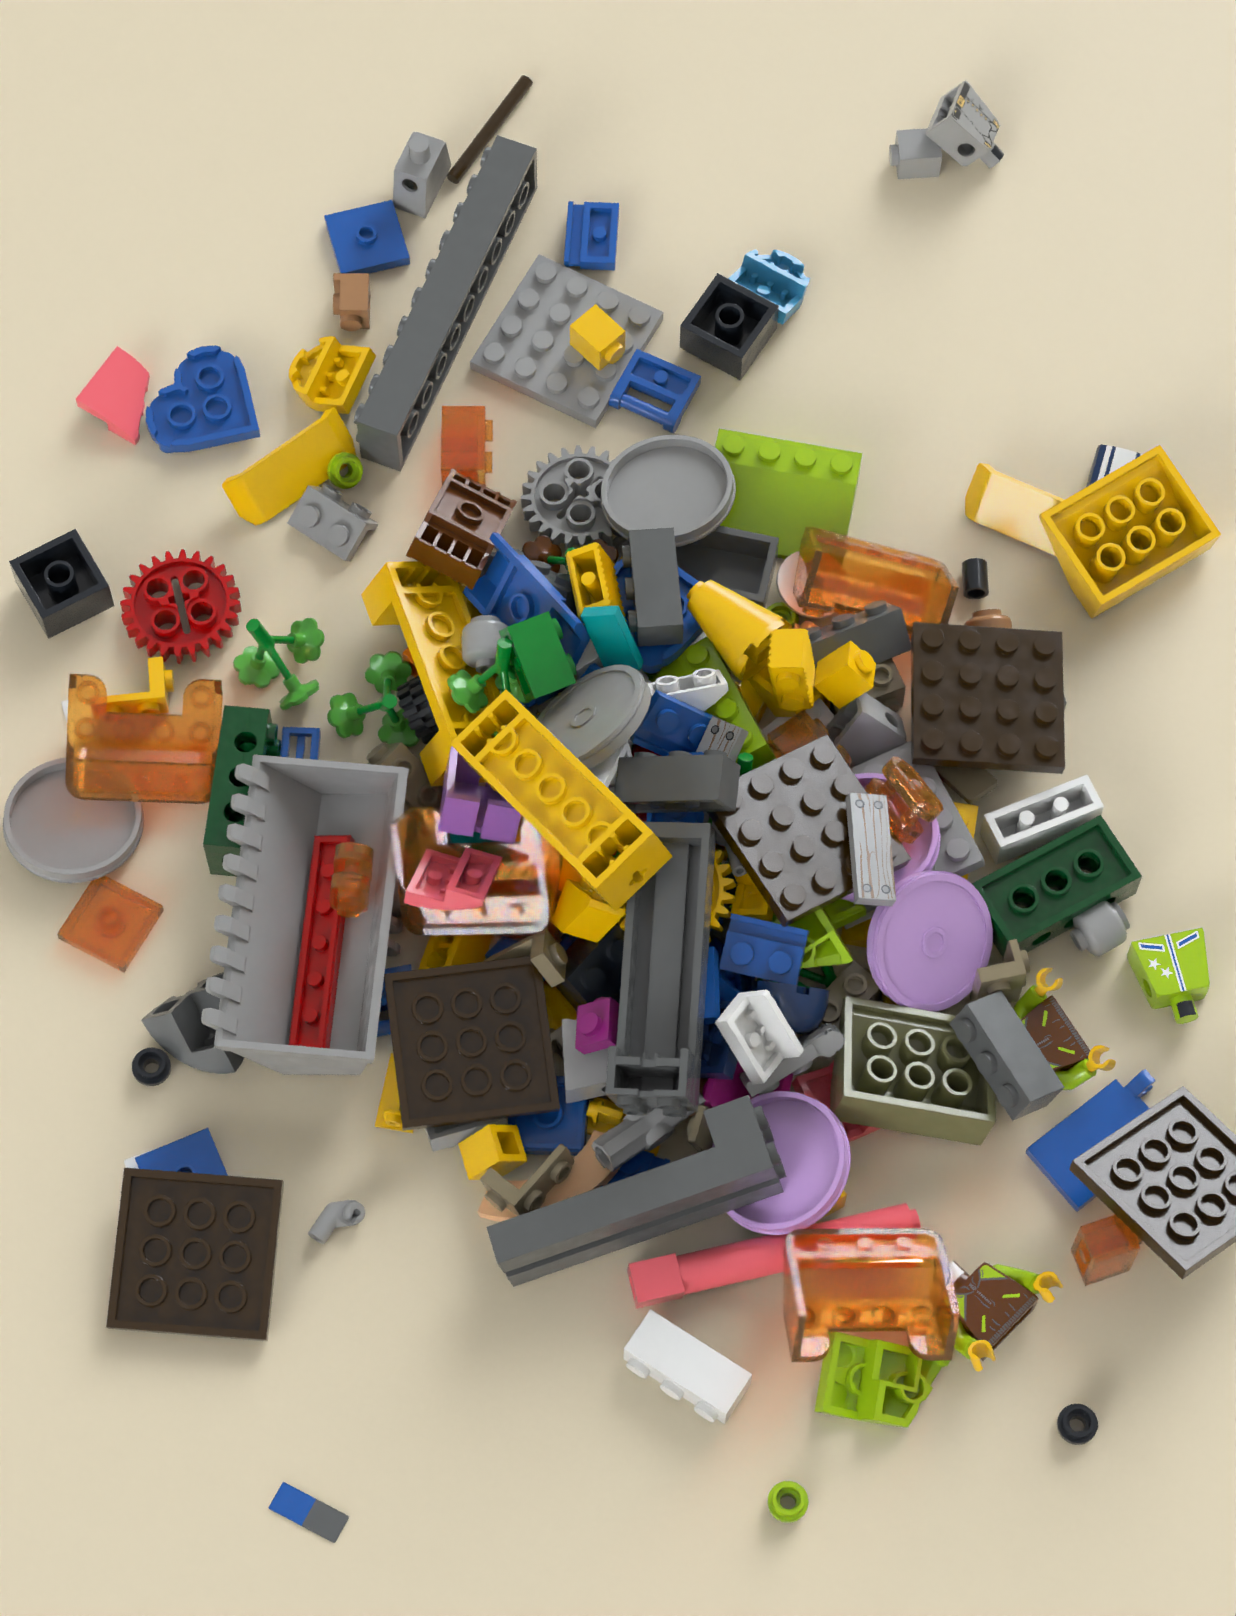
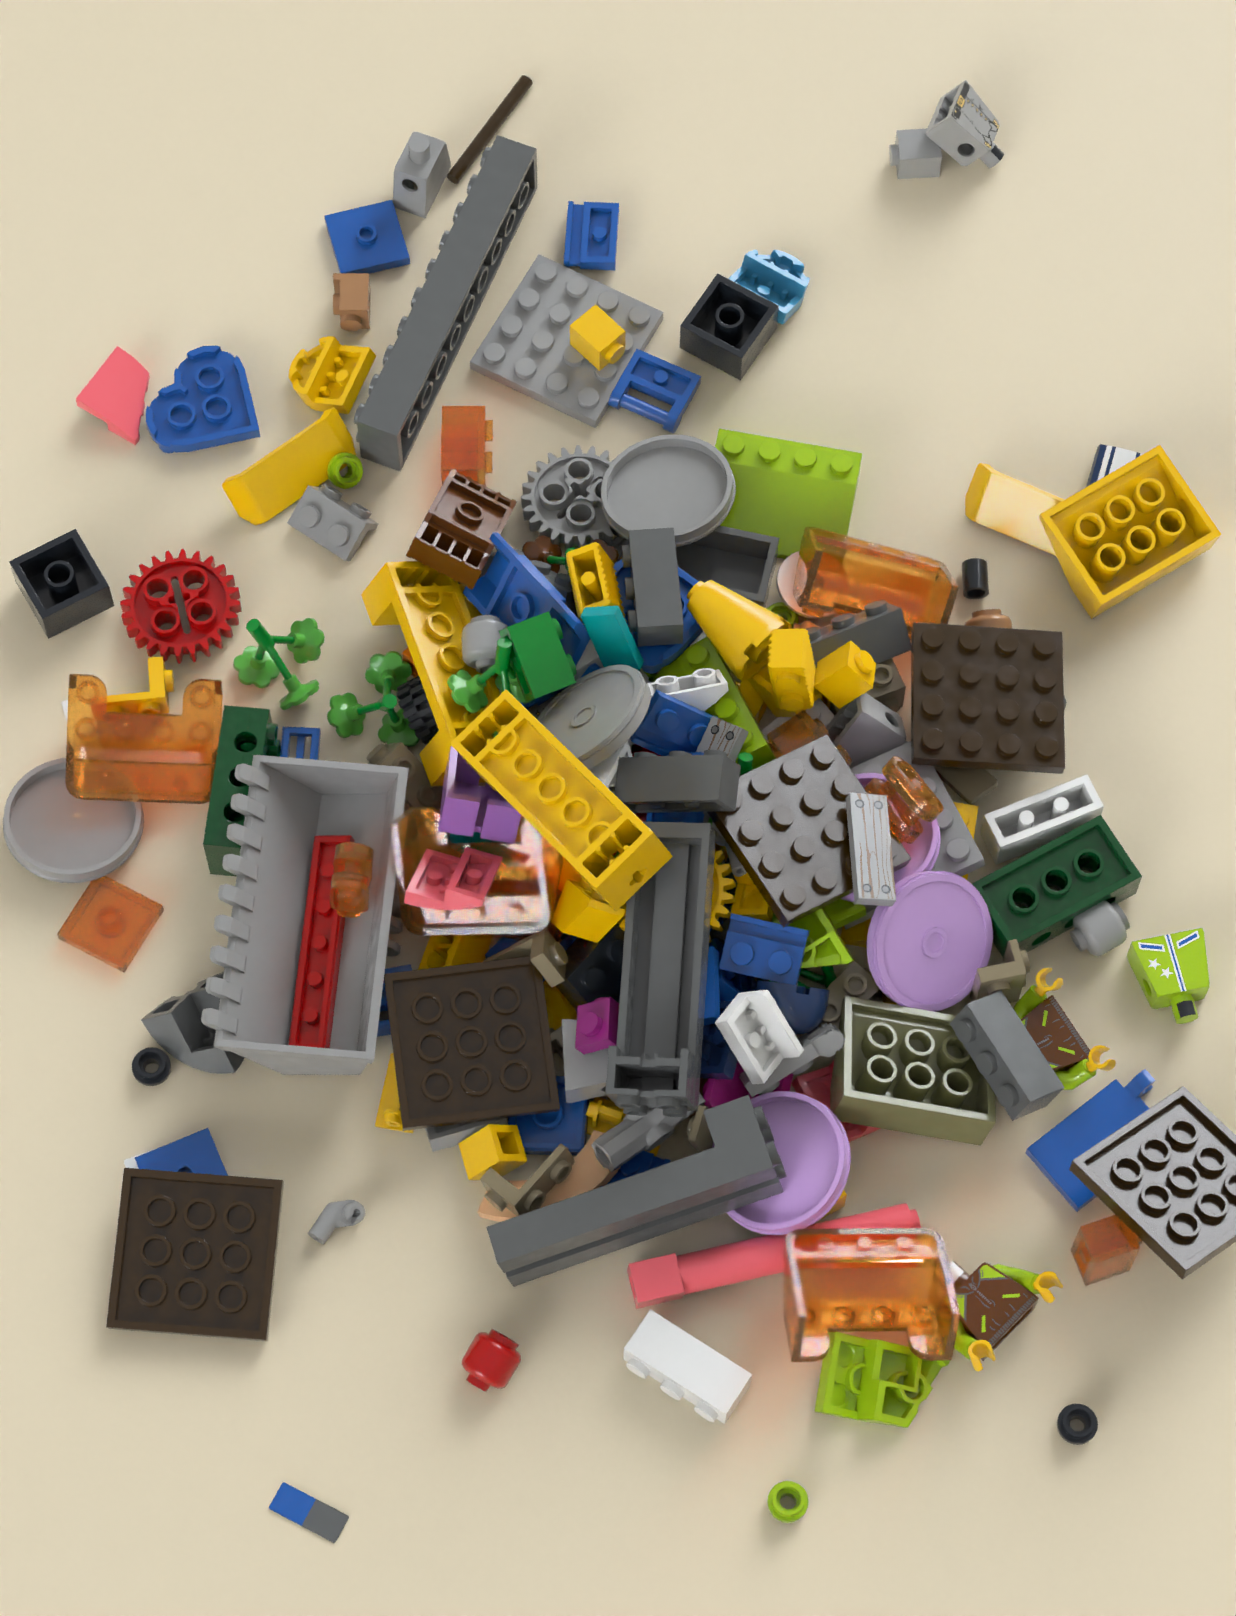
none -> red head [462,1329,521,1392]

